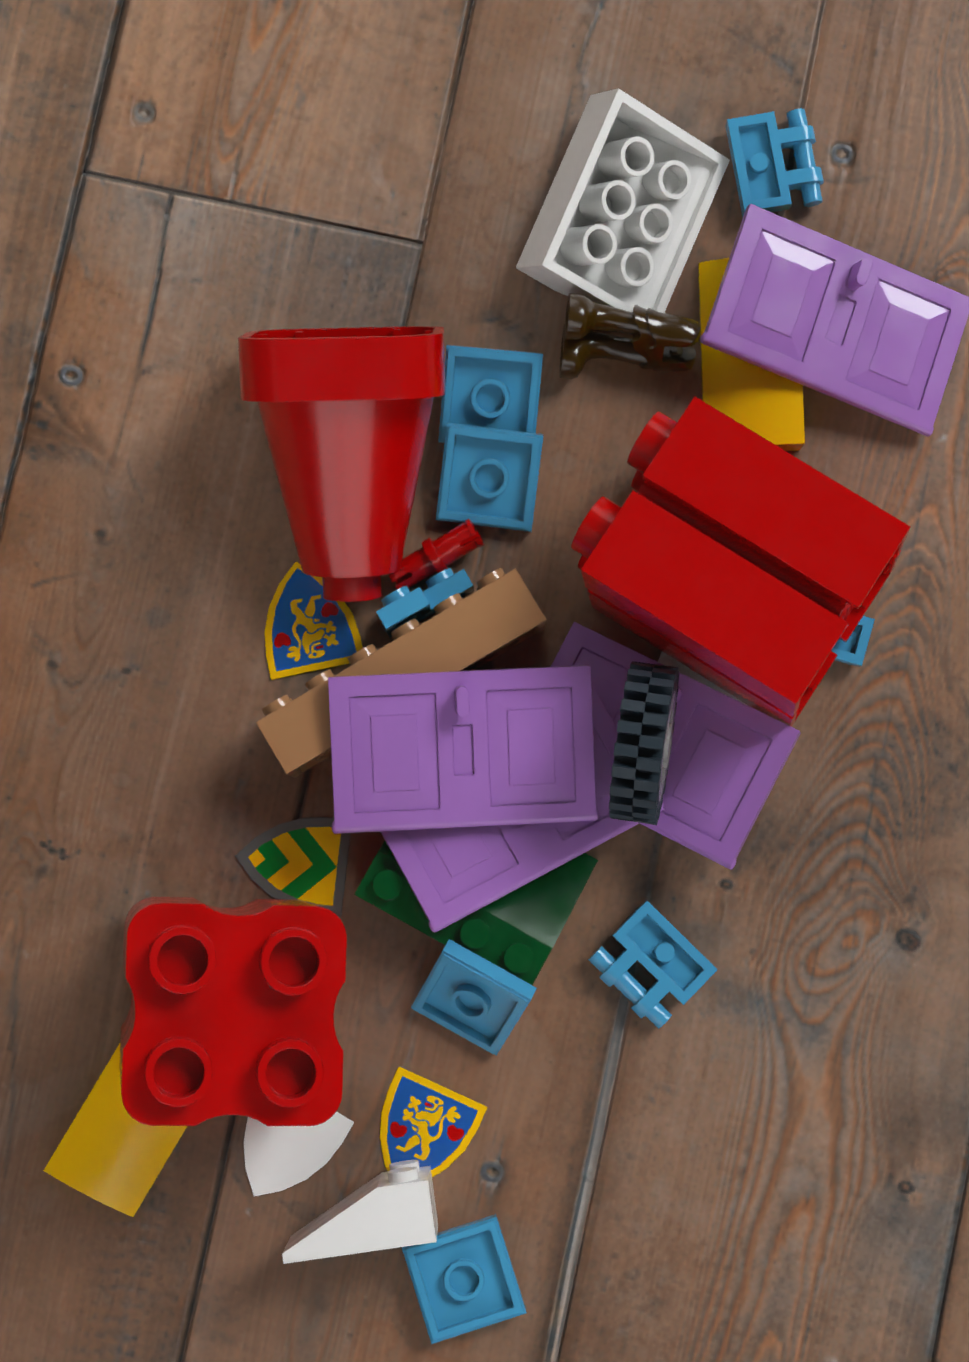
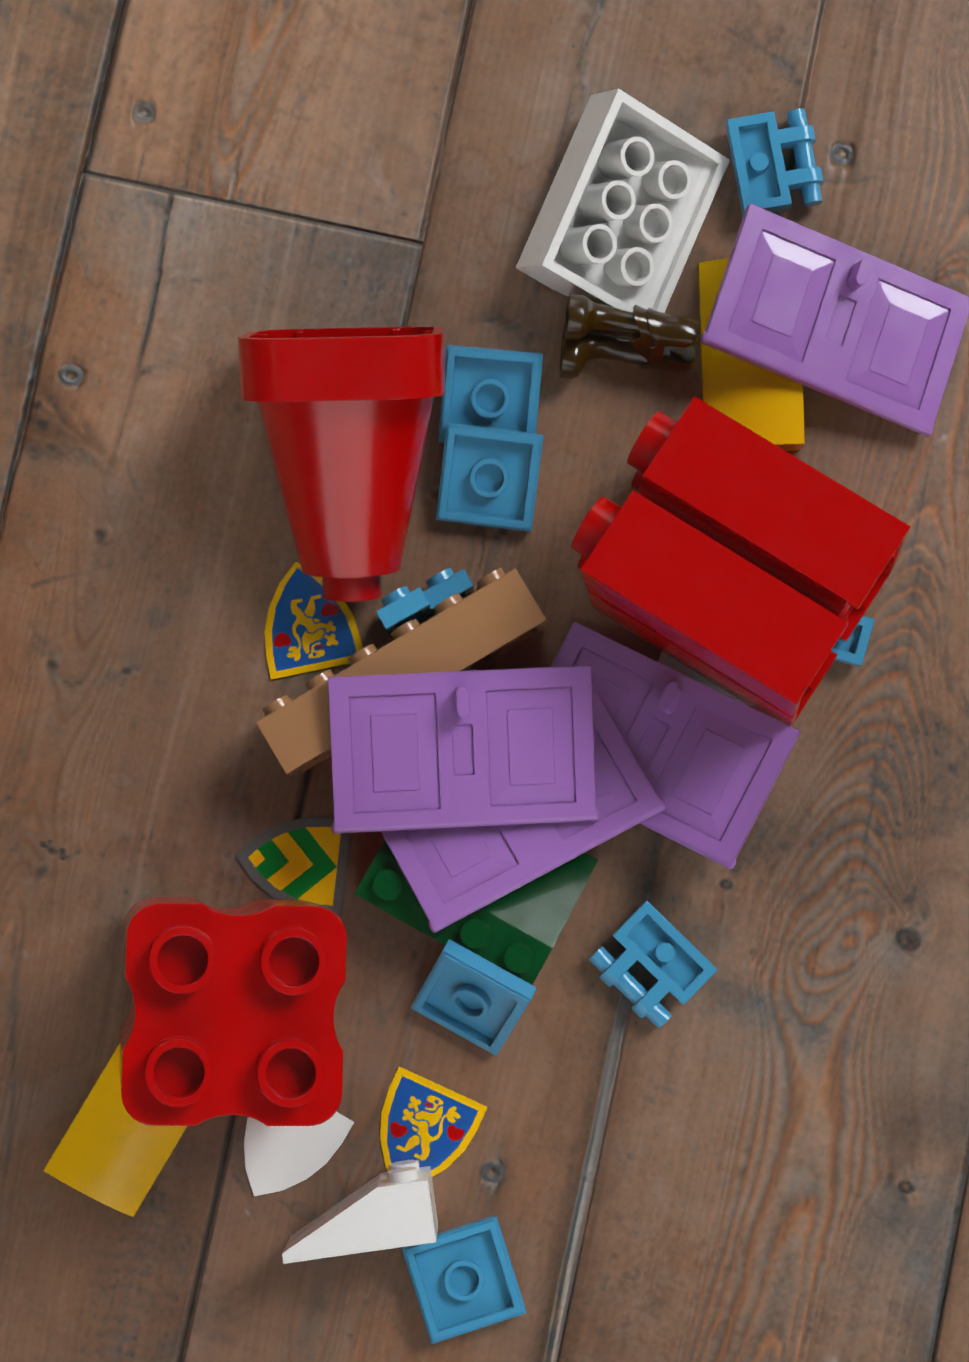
red pin [388,518,485,589] -> none
black wheel [609,661,679,825] -> none

